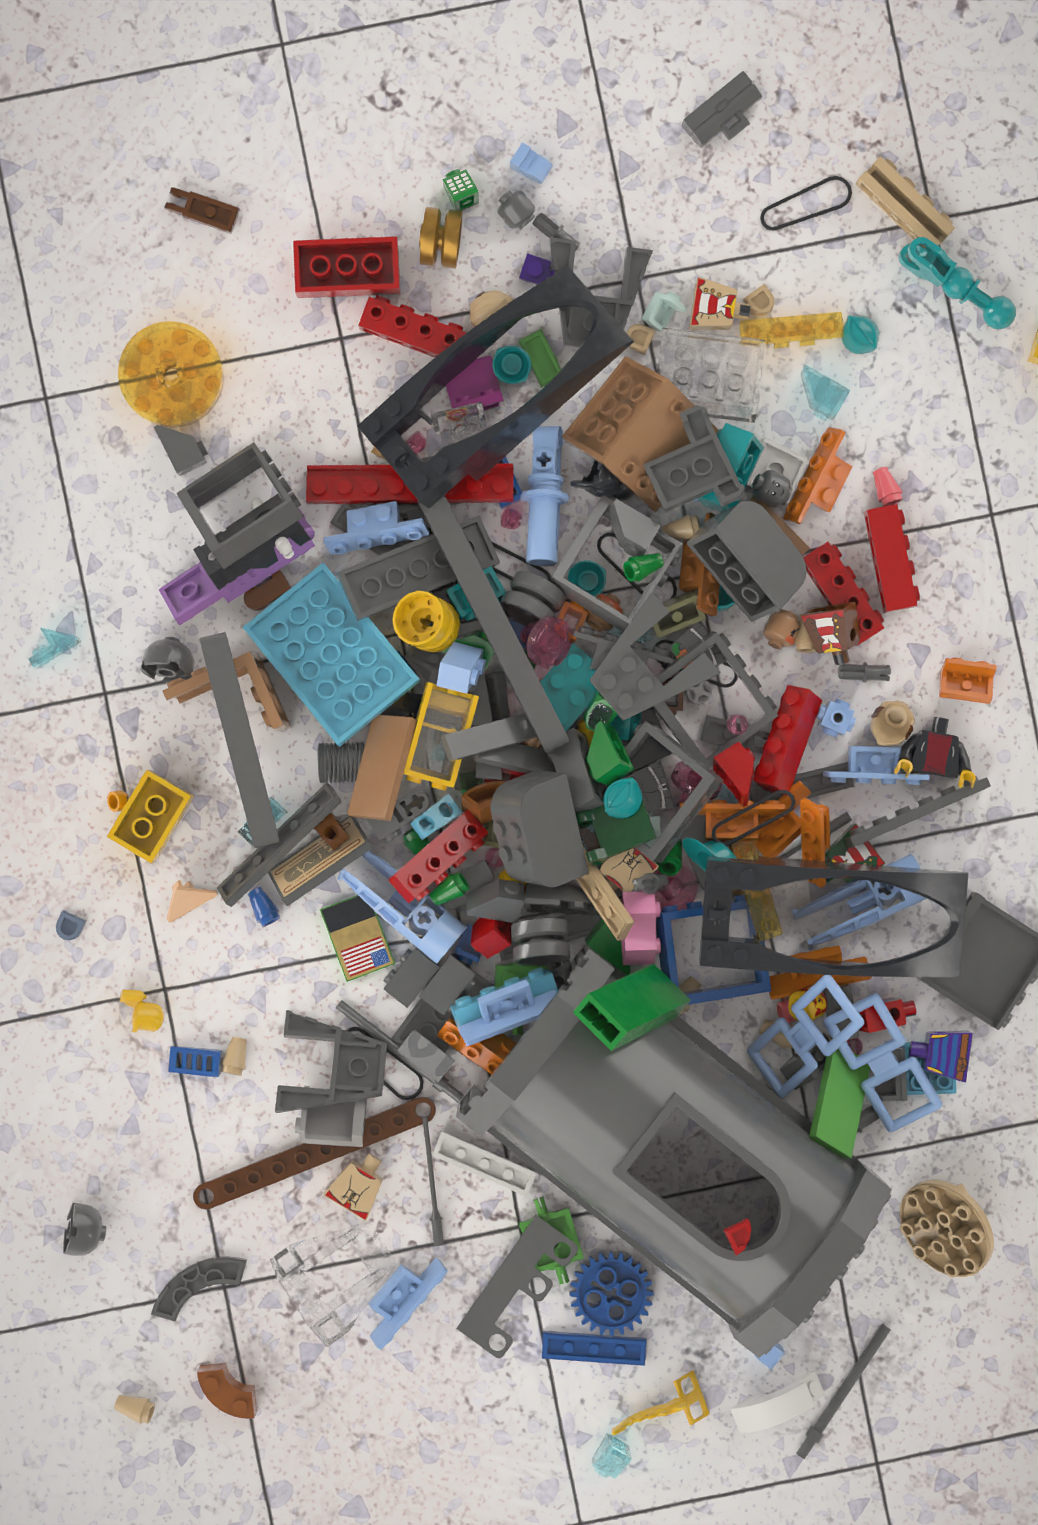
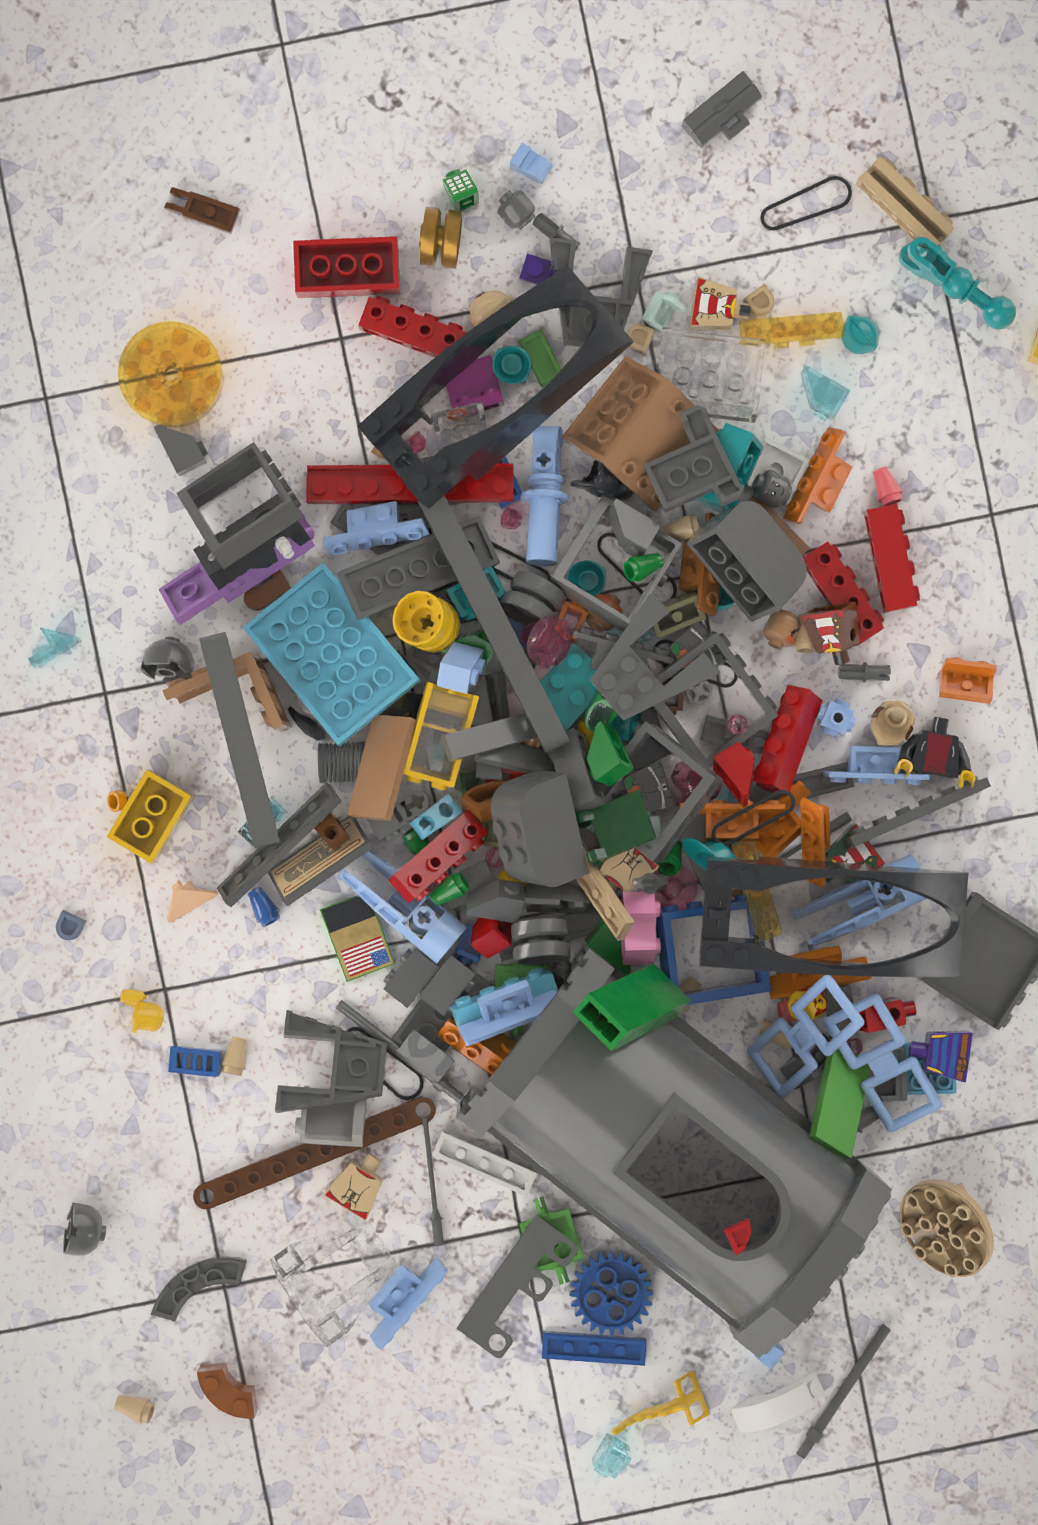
teal hat [603,778,642,818] -> none
none -> black bar [287,706,327,741]

